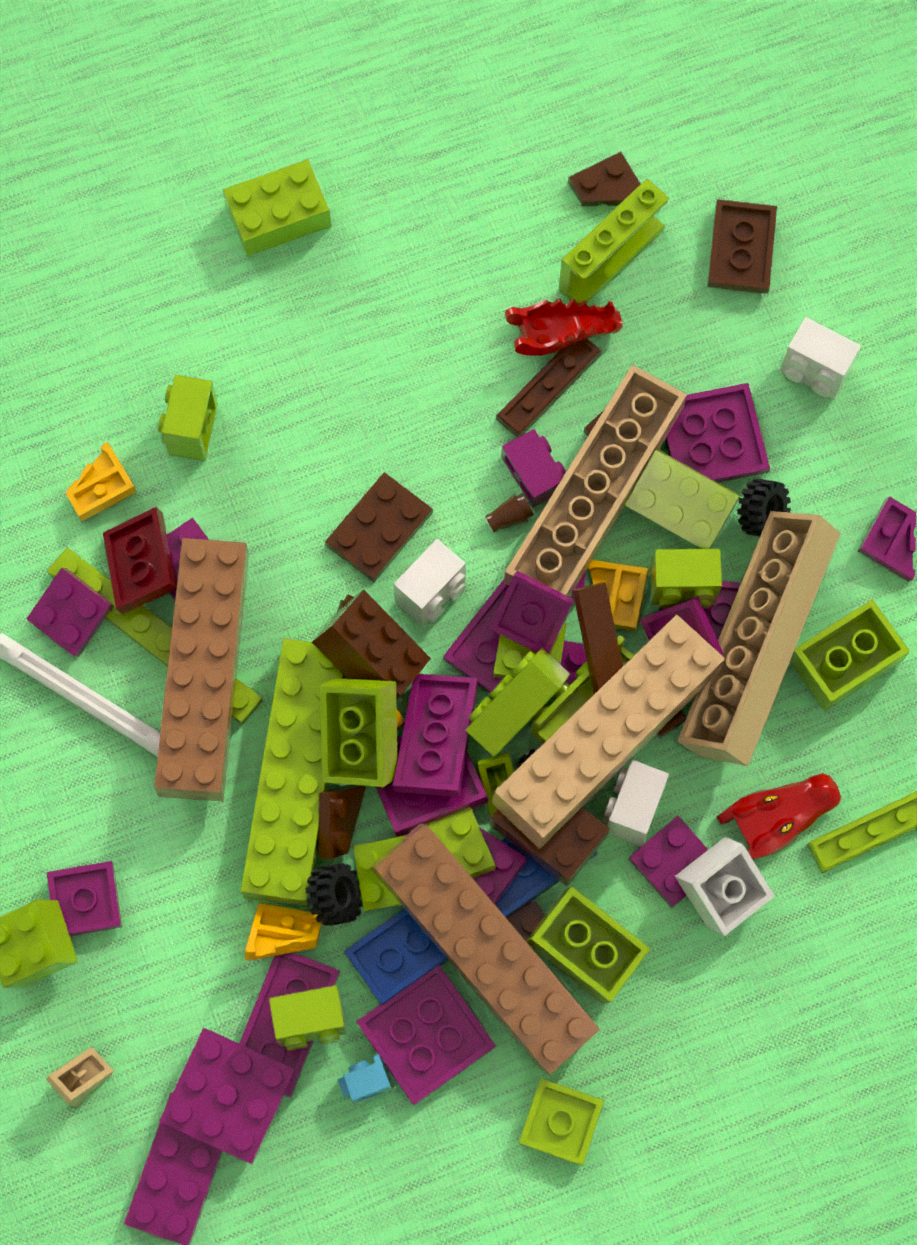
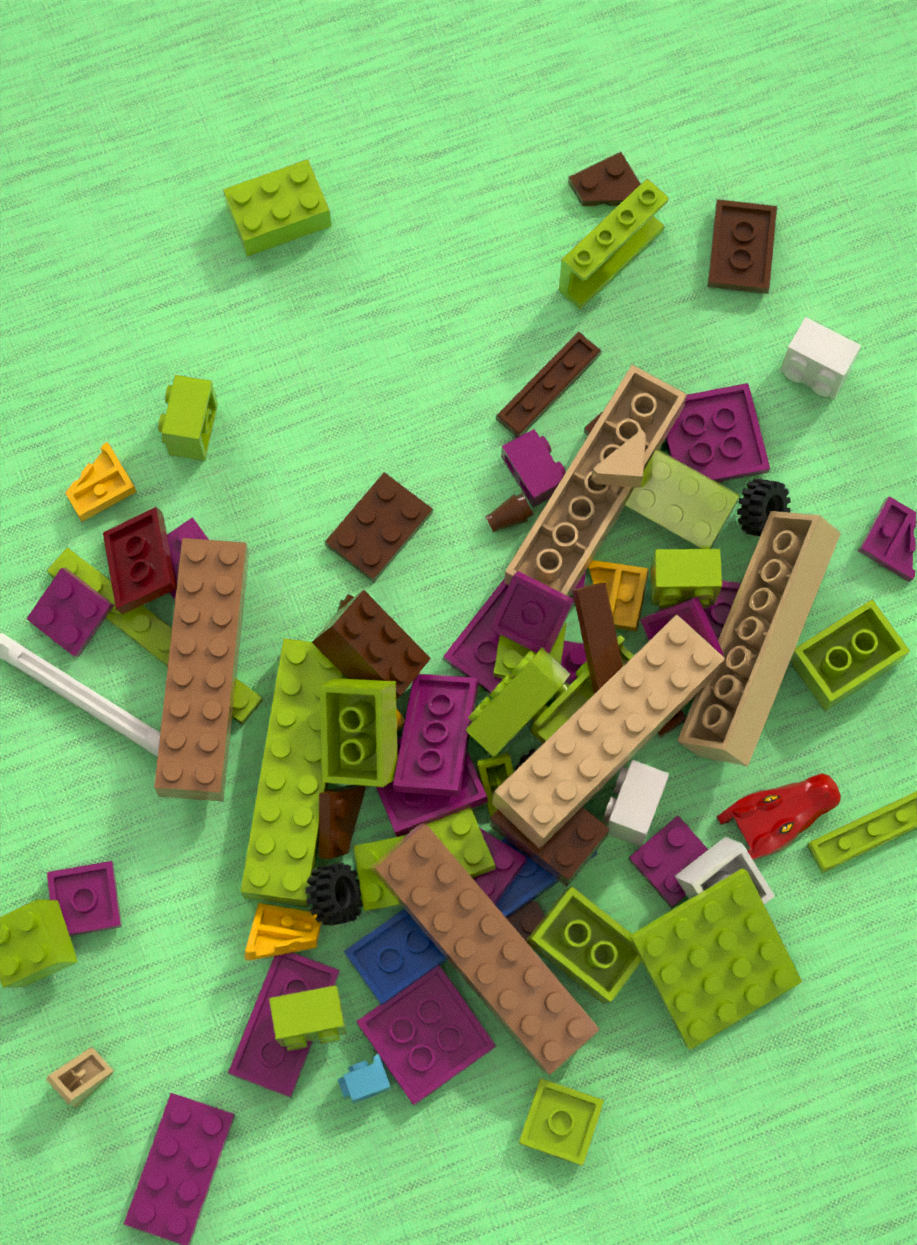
magenta plate [159,1027,296,1165] -> none
white brick [393,539,466,627] -> none
red animal [505,298,623,356] -> none
none -> tan slope [591,429,646,488]
none -> lime plate [629,868,802,1050]

